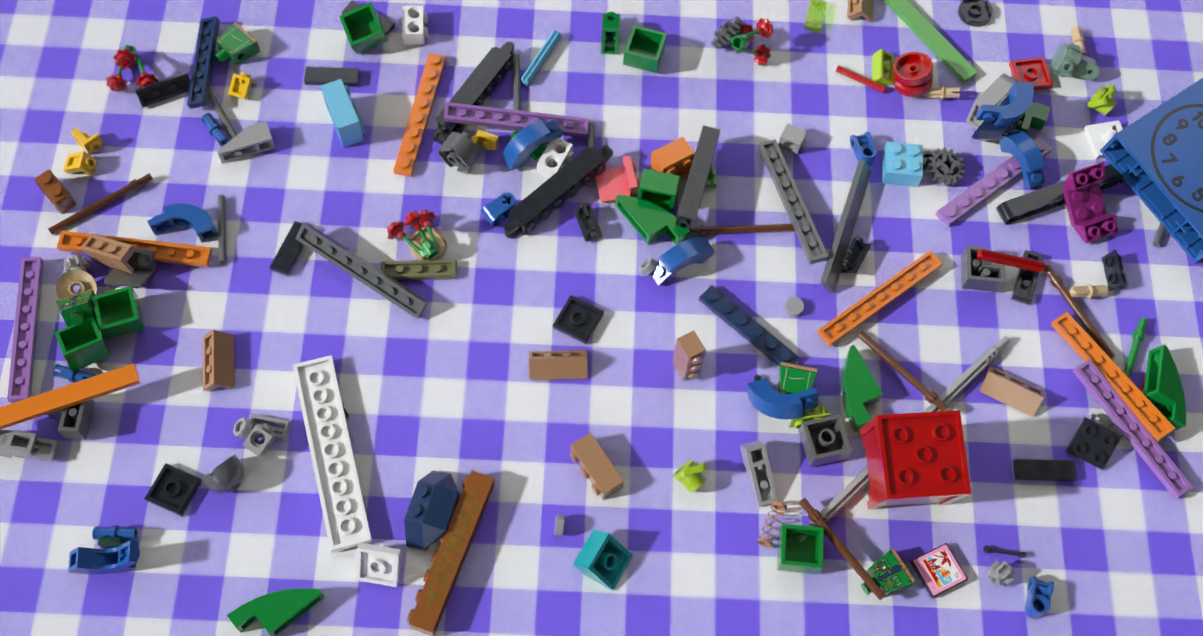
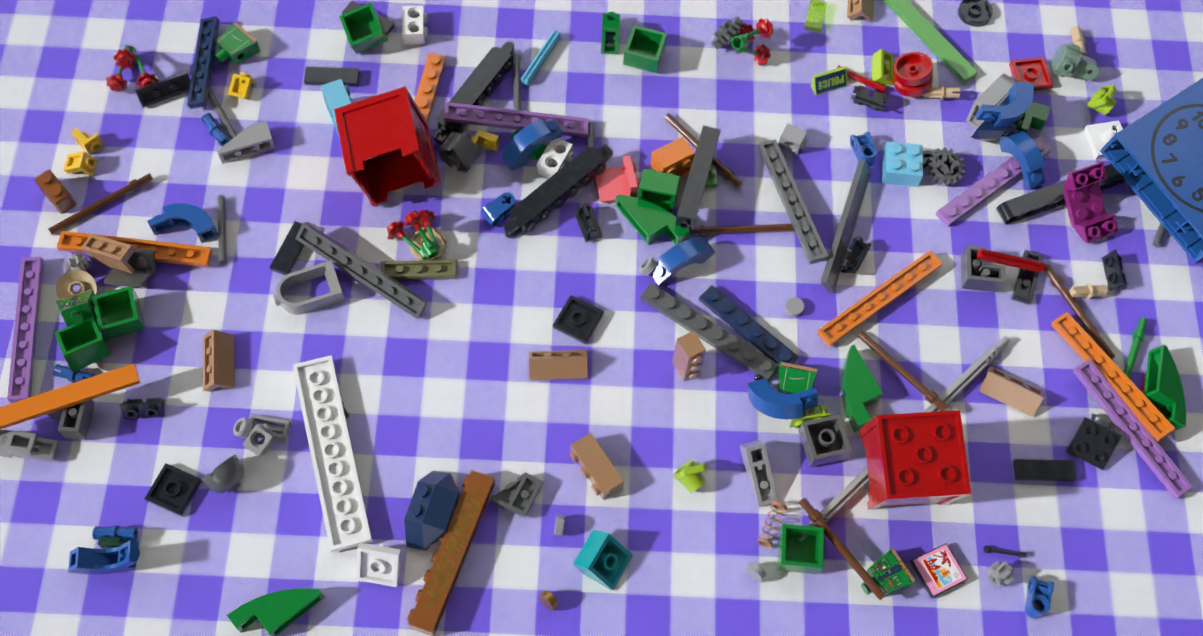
none -> black hinge [120,397,165,419]
none -> light grey window [273,260,345,315]
none -> red container [334,86,442,207]
none -> dark grey wing [490,472,543,518]
none -> pearl gold tile [539,590,558,611]
none -> dark grey plate [640,283,779,381]
none -> reddish brown bar [664,113,743,188]
none -> light grey tile [745,562,766,582]
none -> slope [810,66,847,95]
none -> black hinge [850,85,889,111]

